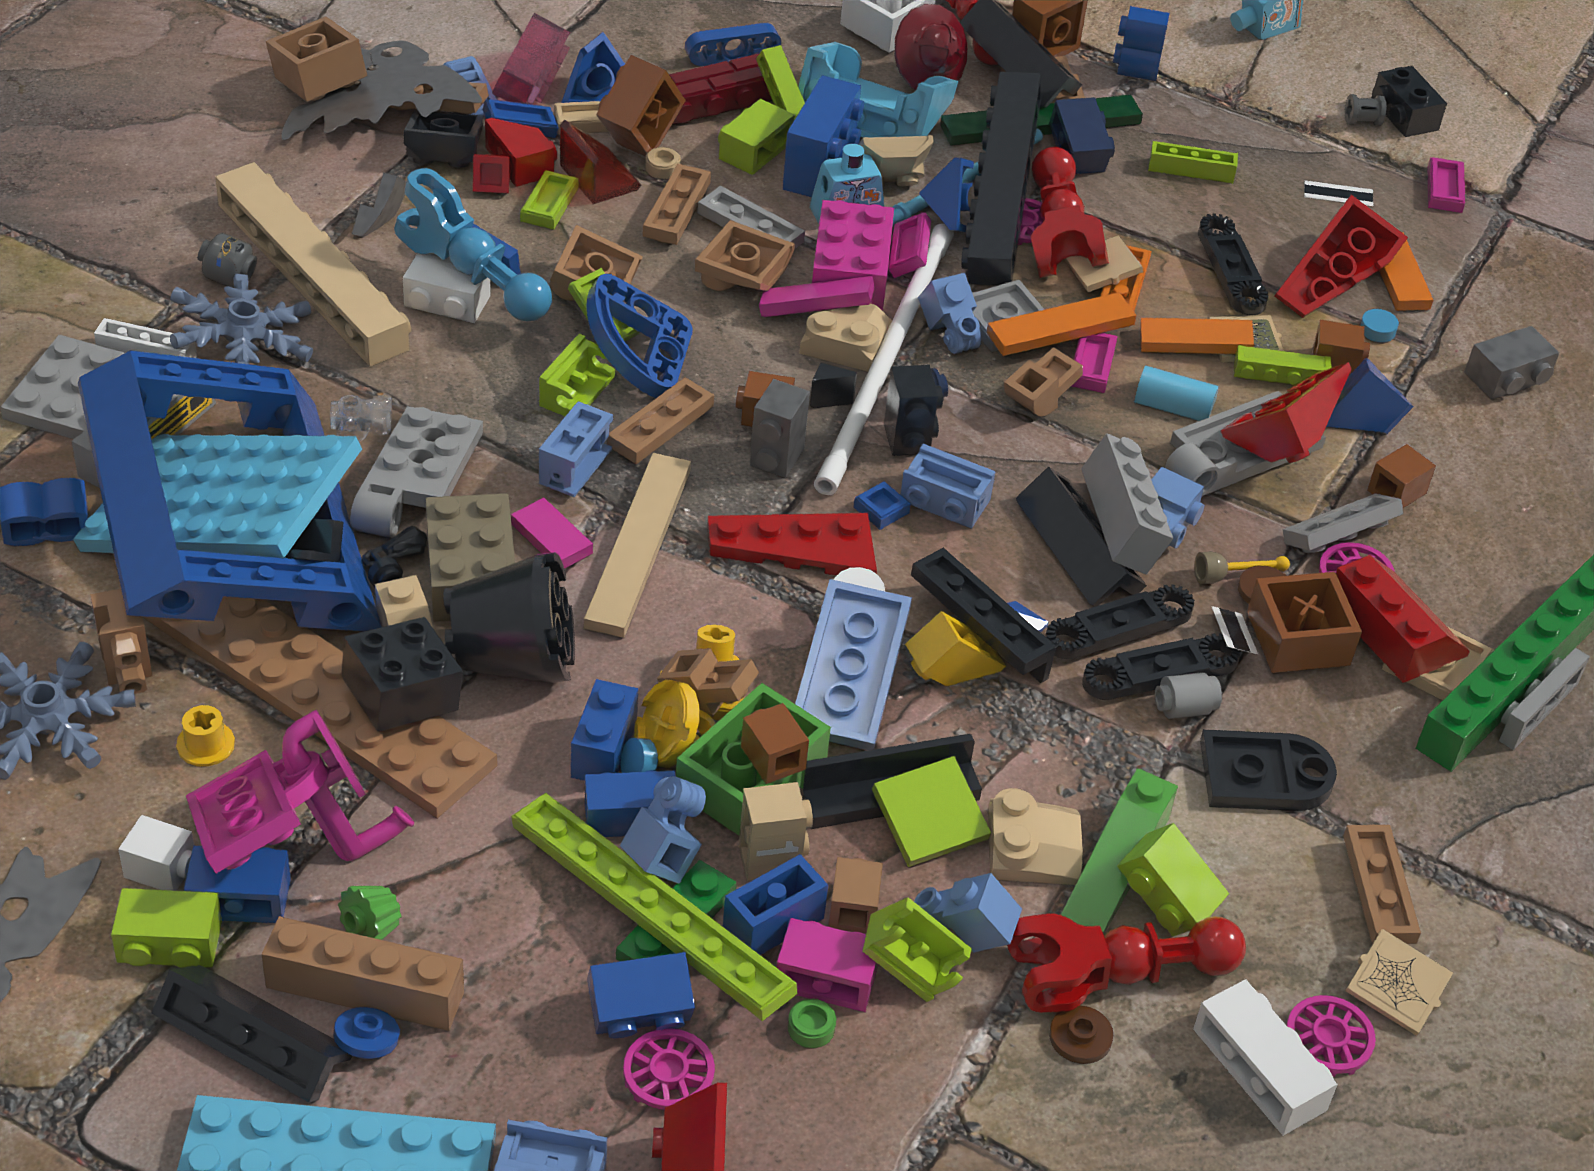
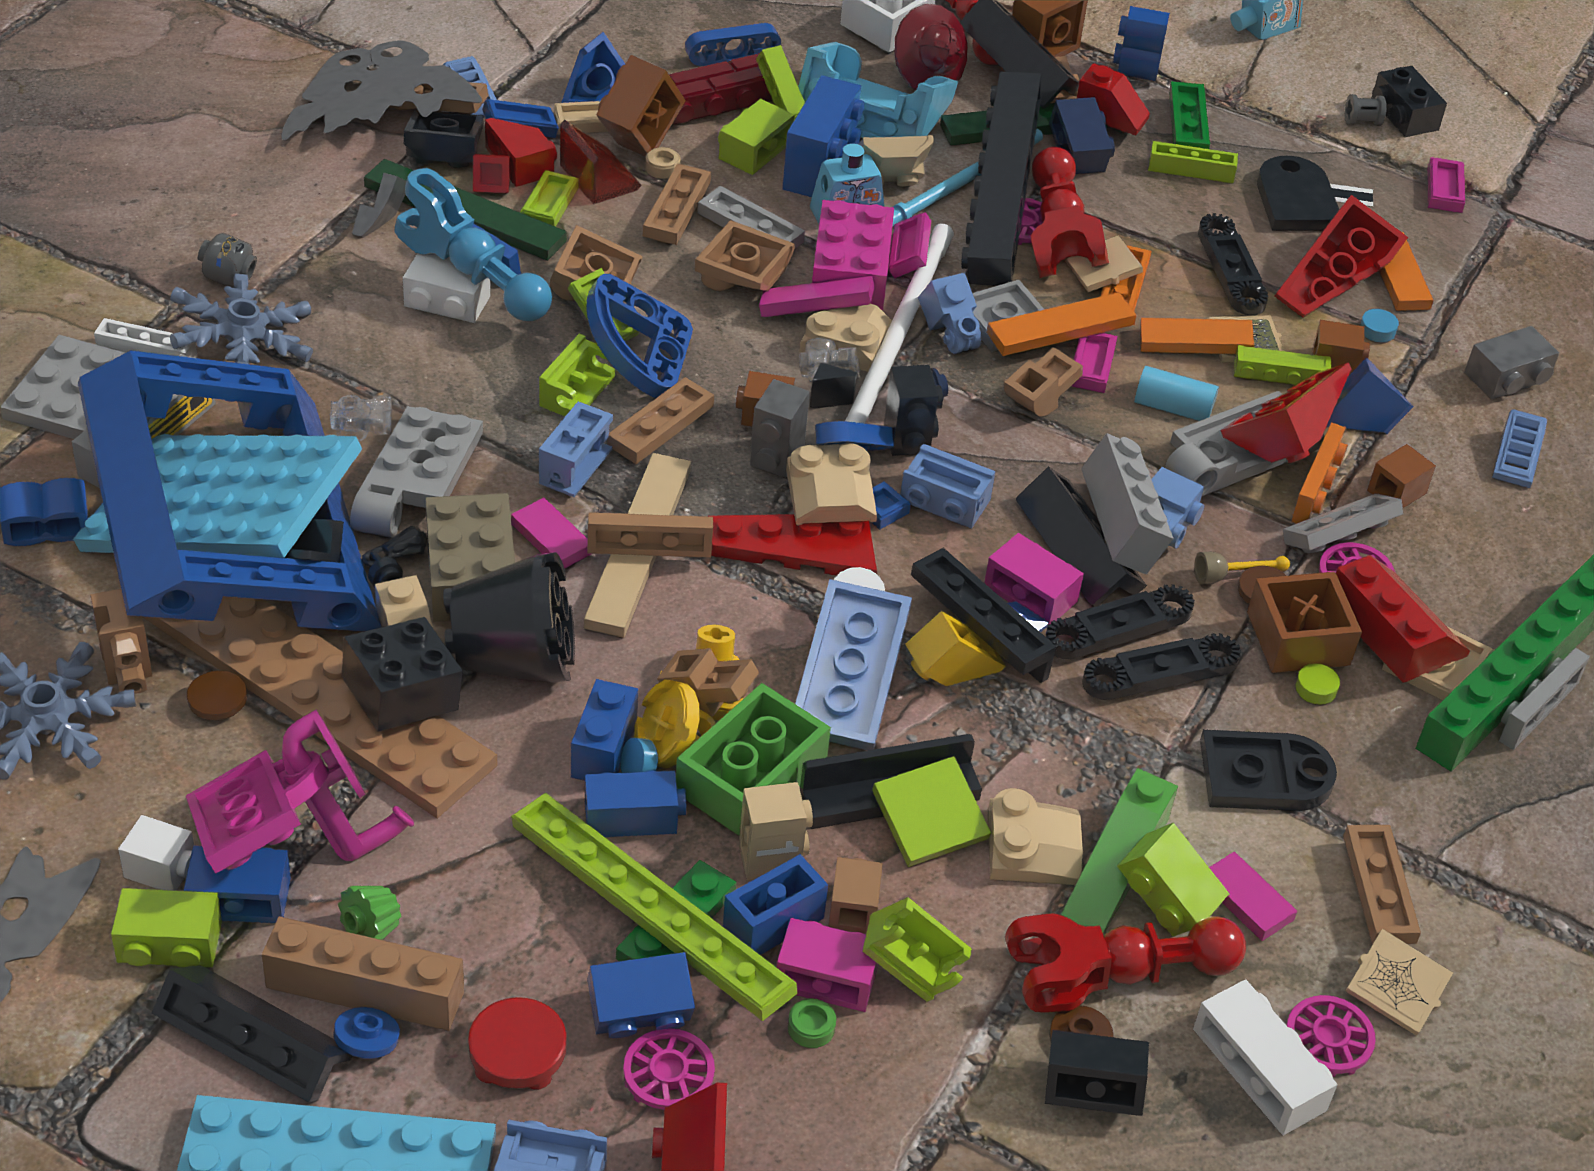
yellow piece [176,705,235,767] -> none
tan brick [215,162,411,367] -> none
medium nougat brick [266,17,367,102] -> none
clear pink brick [492,13,570,105] -> none
medium blue brick [620,776,706,883] -> none
dark orange brick [741,703,809,784] -> none
medium blue brick [914,873,1022,953] -> none
blue slope [919,157,974,233] -> none
light grey brick [1155,673,1222,719] -> none
sticker [1211,606,1258,654] -> none
none -> reddish brown piece [187,671,247,720]
none -> dark green tile [364,159,567,261]
none -> red tile [468,997,567,1090]
none -> medium nougat plate [587,512,713,558]
none -> tan slope [786,443,877,525]
none -> clear plate [799,338,860,382]
none -> blue beam [815,421,894,451]
none -> dark pink brick [984,533,1084,625]
none -> black brick [1044,1030,1149,1116]
none -> red slope [1076,63,1150,136]
none -> green plate [1169,81,1210,149]
none -> dark pink tile [1209,851,1297,941]
none -> black tile [1257,155,1339,231]
none -> orange plate [1291,422,1348,524]
none -> lime tile [1295,663,1340,705]
none -> medium blue slope [1492,410,1547,488]

